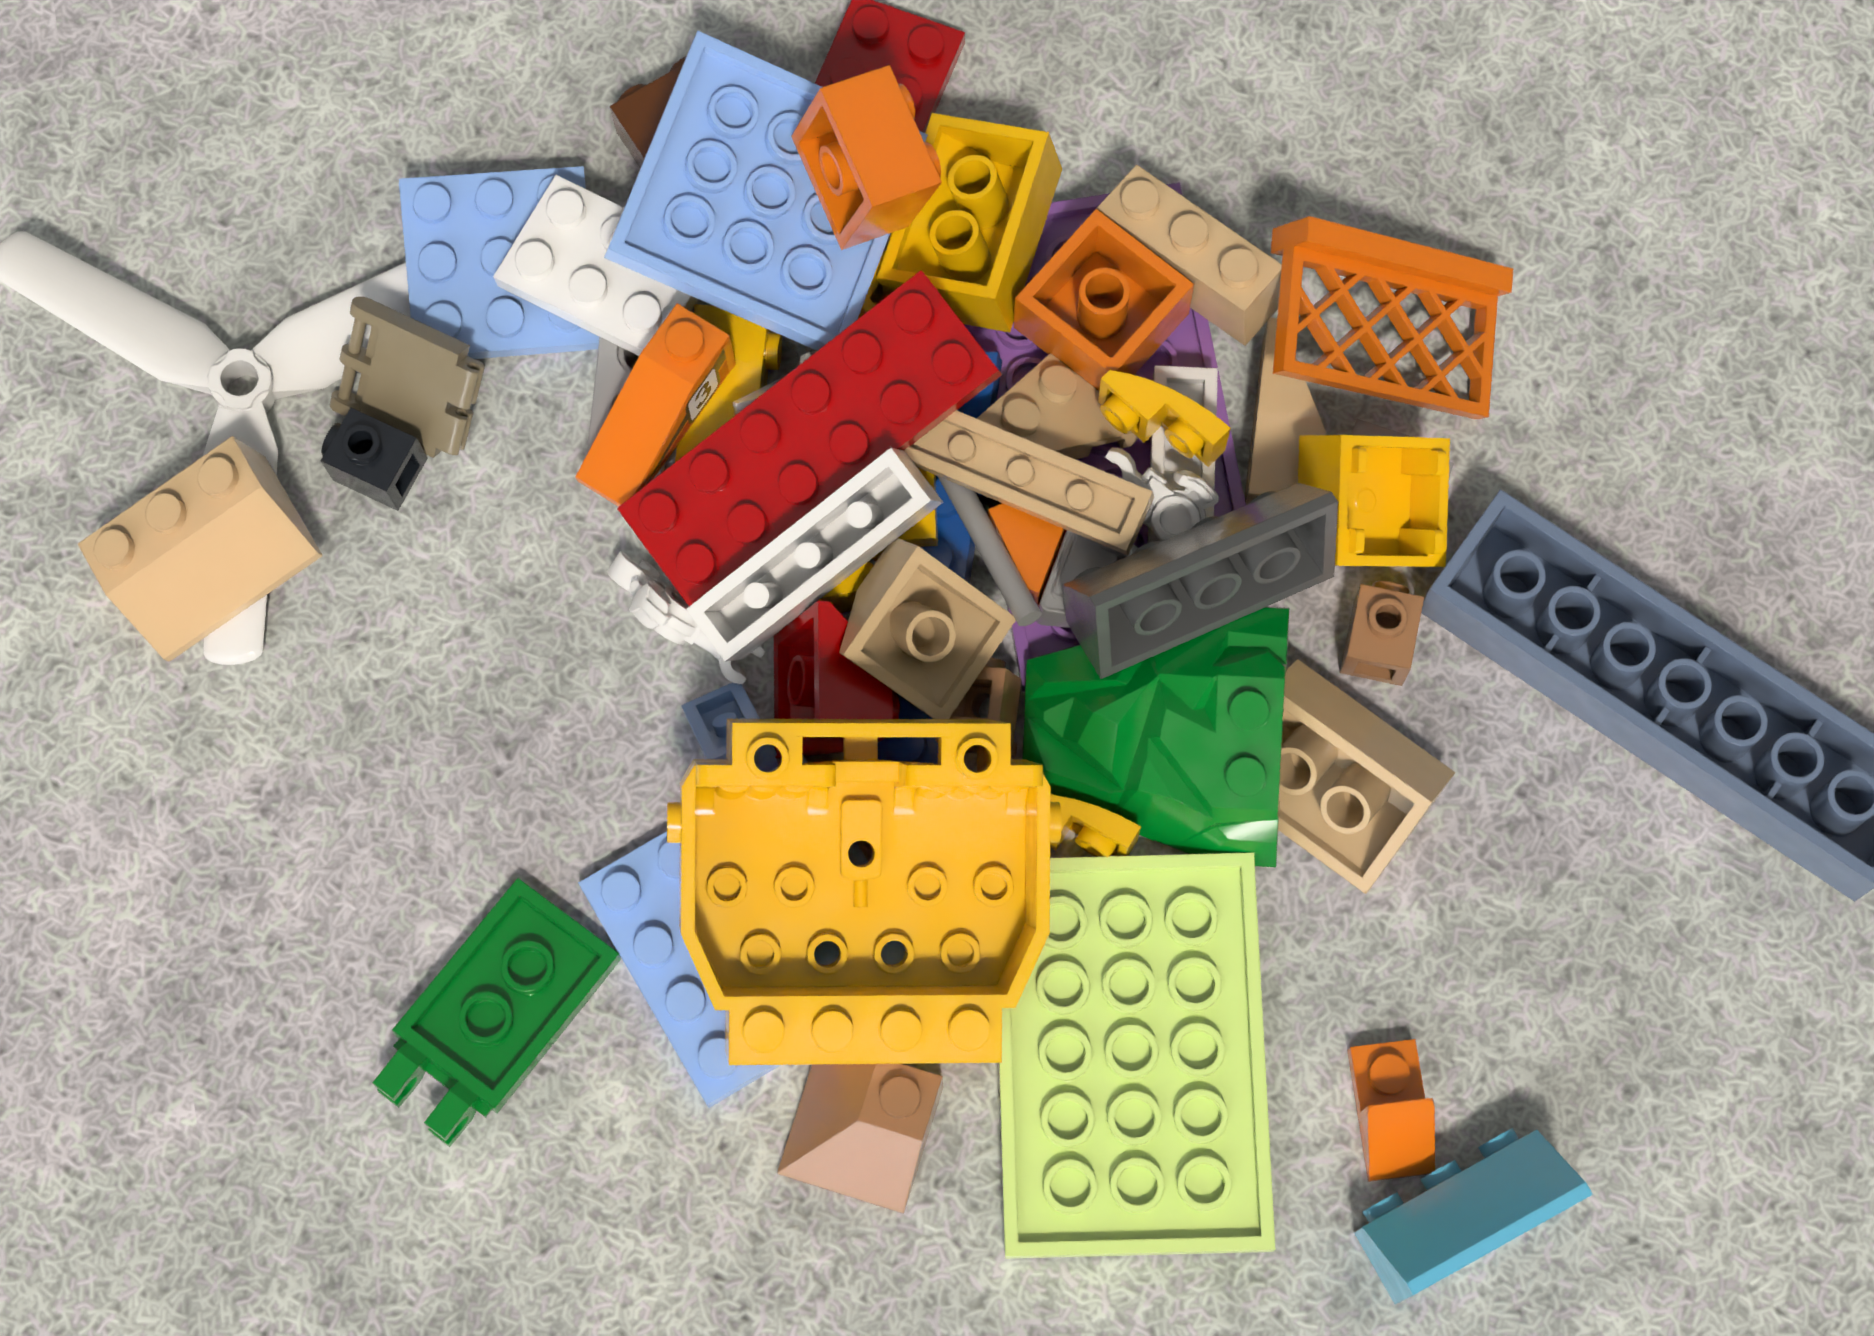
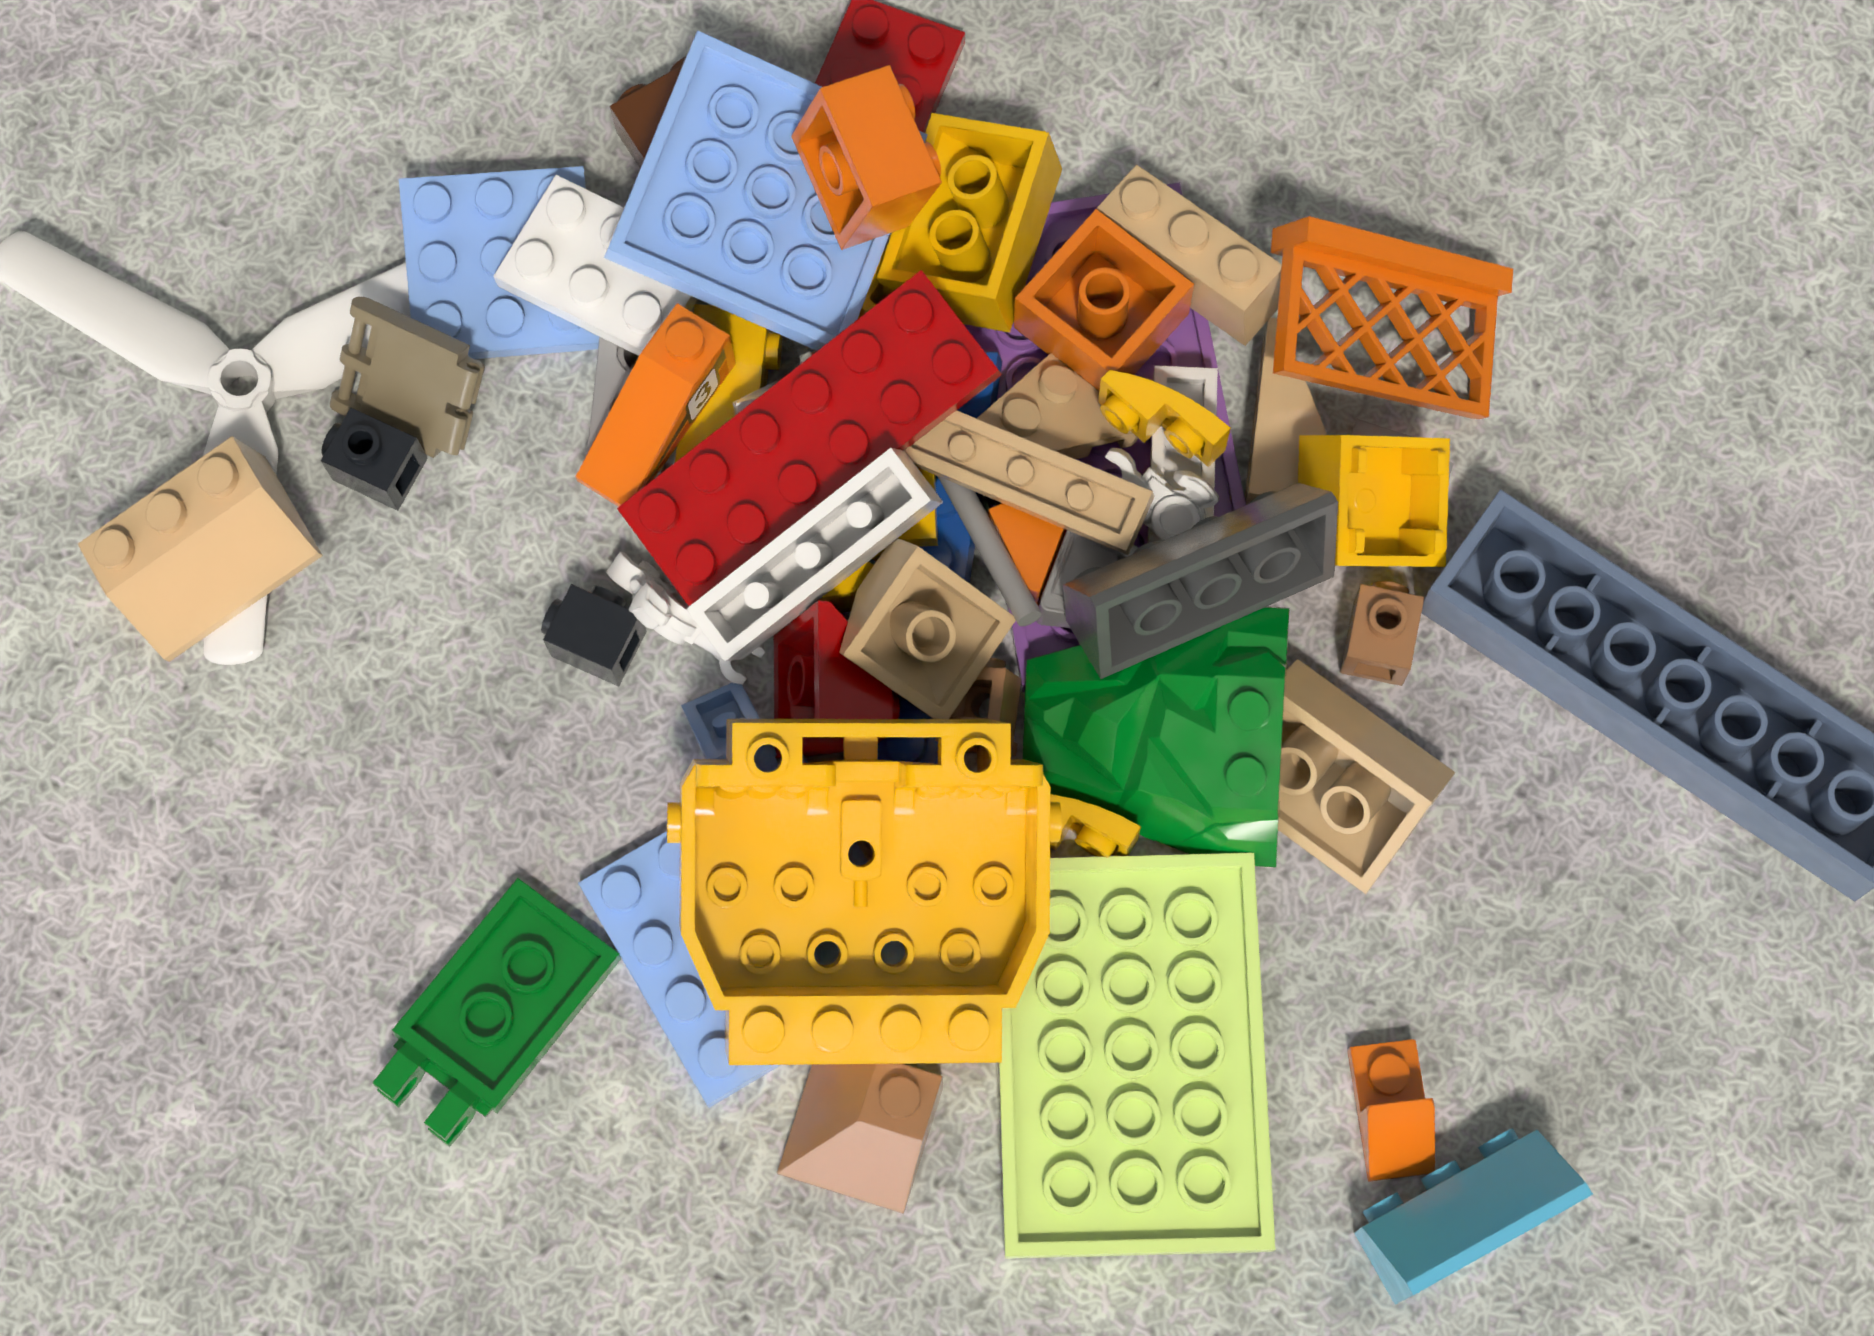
none -> black brick [541,584,647,687]

